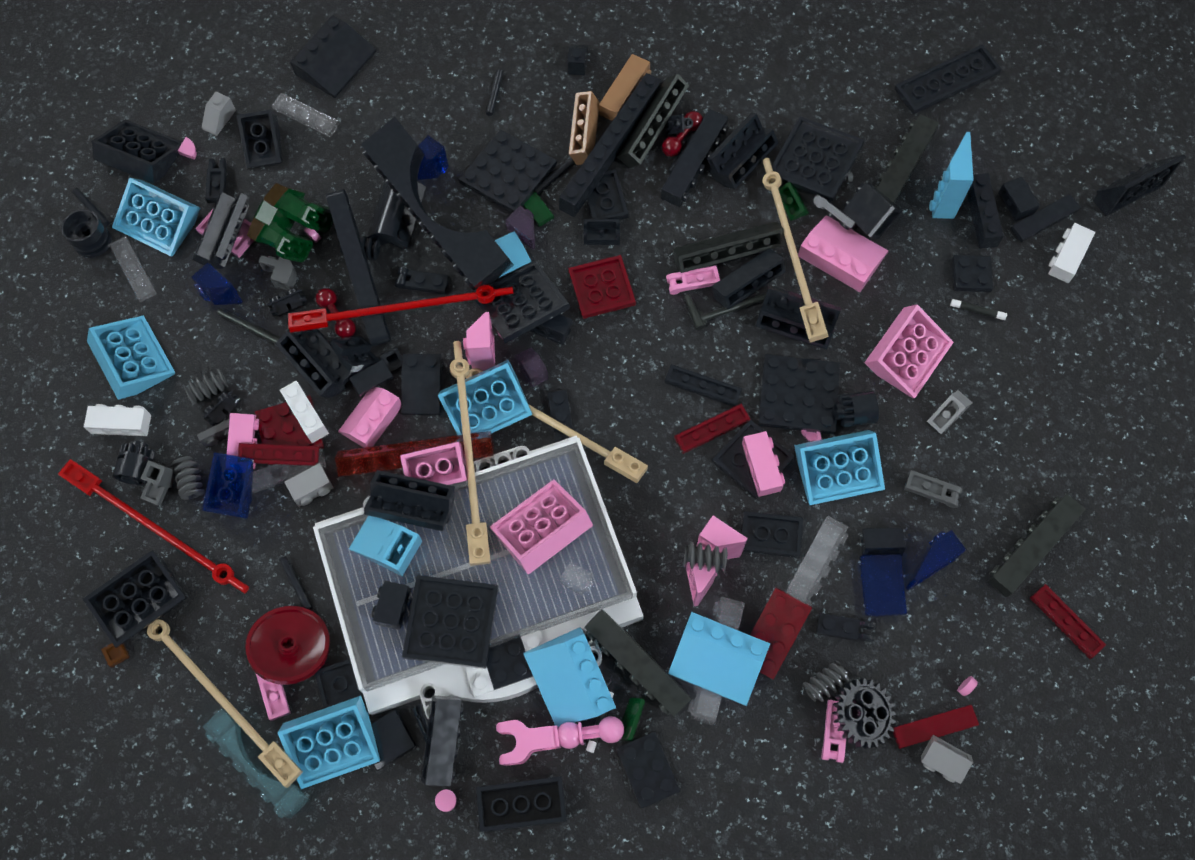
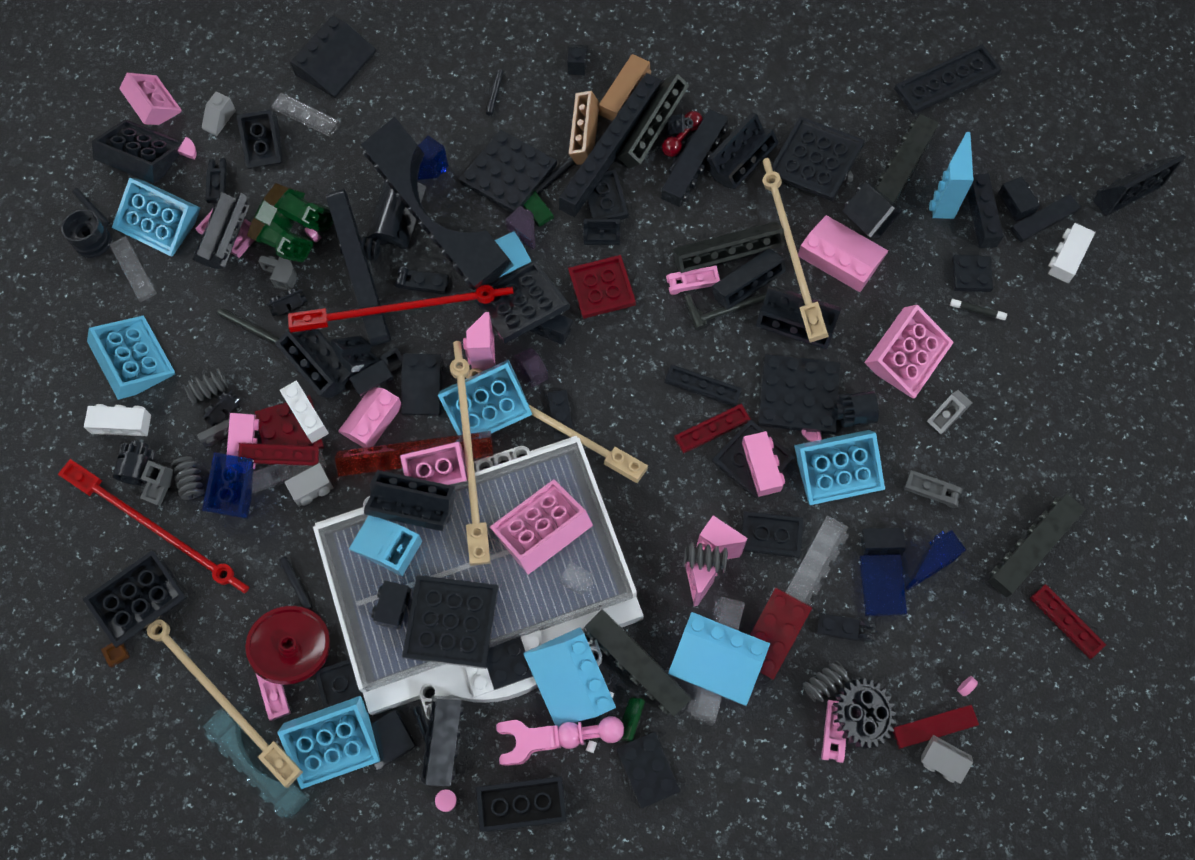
clear blue slope [191,263,243,305] -> none
dark red piece [316,288,356,338] -> none
dark green slope [778,182,809,221] -> none
hinge [813,195,858,230] -> none
none -> bright pink slope [120,73,182,125]

